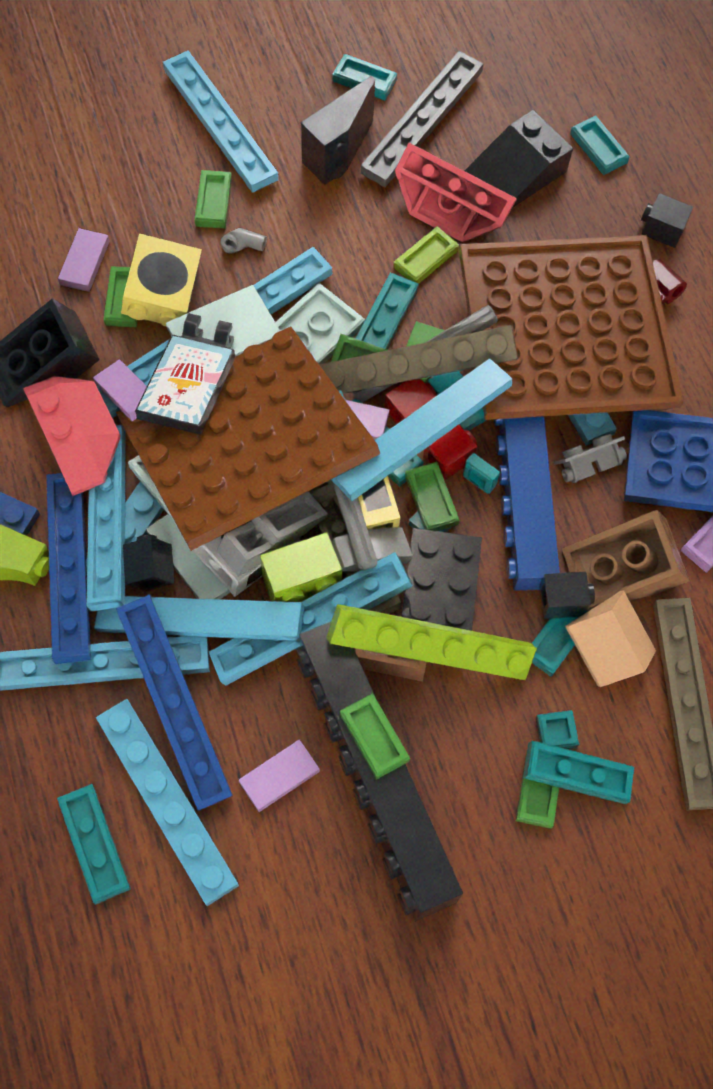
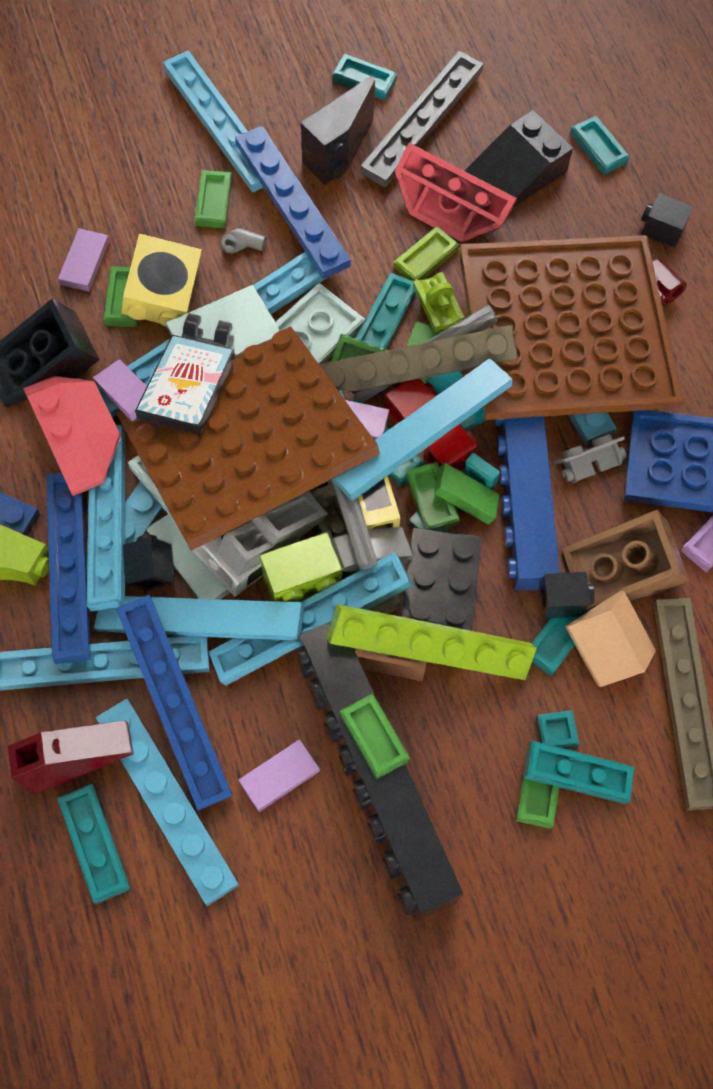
none -> dark red slope [8,720,134,795]
none -> plate [235,126,351,279]
none -> lime hips [413,272,465,332]
none -> bright green tile [434,463,499,525]

